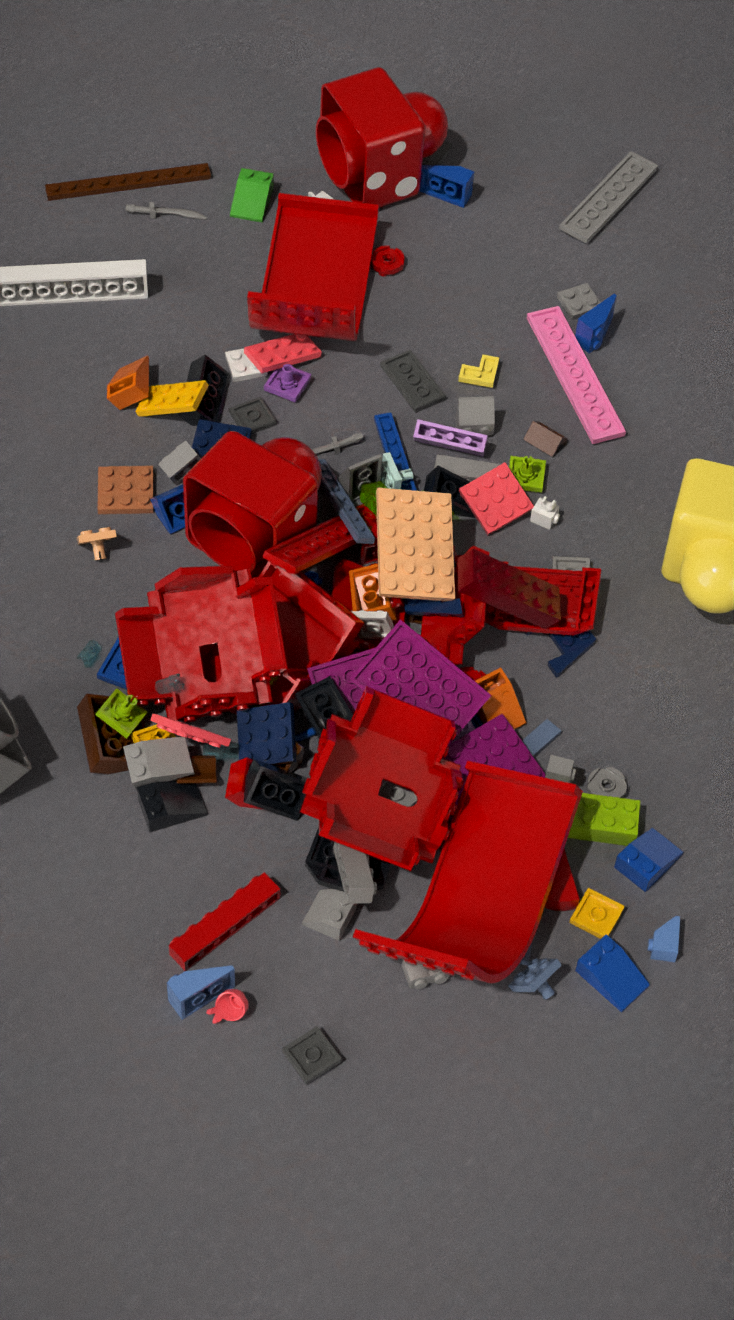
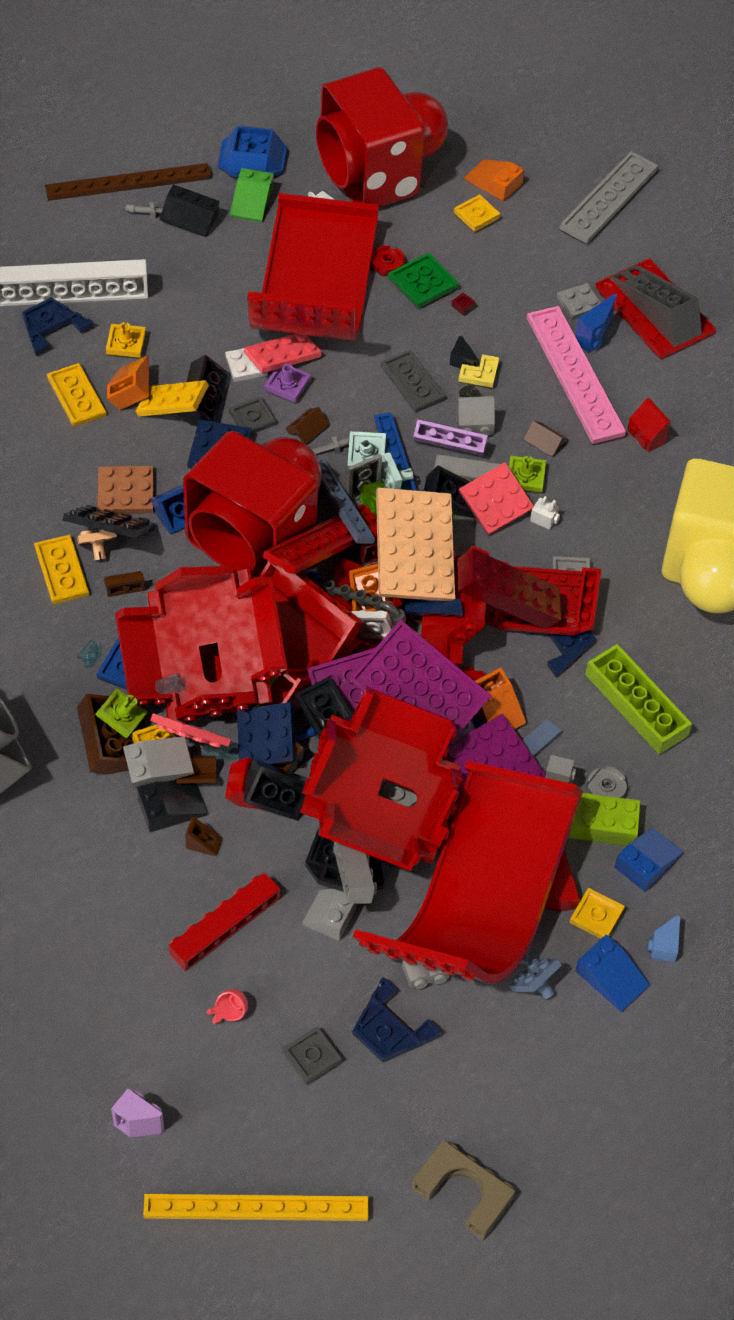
light grey brick [158,441,201,485] -> none
medium blue slope [167,965,235,1020] -> none
blue slope [419,165,474,208] -> none
none -> dark blue wing [22,297,94,356]
none -> yellow tile [34,534,89,605]
none -> yellow tile [47,363,107,427]
none -> black plate [62,505,155,538]
none -> reddish brown panel [104,571,145,597]
none -> yellow plate [106,322,146,358]
none -> lavender slope [111,1089,164,1138]
none -> yellow plate [143,1194,368,1221]
none -> black slope [159,184,220,237]
none -> reddish brown slope [185,817,222,856]
none -> blue piece [218,126,287,177]
none -> reddish brown panel [285,407,329,444]
none -> dark grey bar [317,580,407,625]
none -> light aqua plate [347,431,386,467]
none -> dark blue wing [352,977,442,1062]
none -> green plate [388,252,459,309]
none -> dark tan arch [411,1140,515,1240]
none -> black slope [450,336,477,369]
none -> dark red plate [451,293,475,315]
none -> yellow plate [454,194,501,232]
none -> clear smoke plate [459,385,481,397]
none -> orange slope [464,159,524,202]
none -> lime brick [585,644,692,755]
none -> piece [595,258,716,359]
none -> red slope [627,398,671,453]

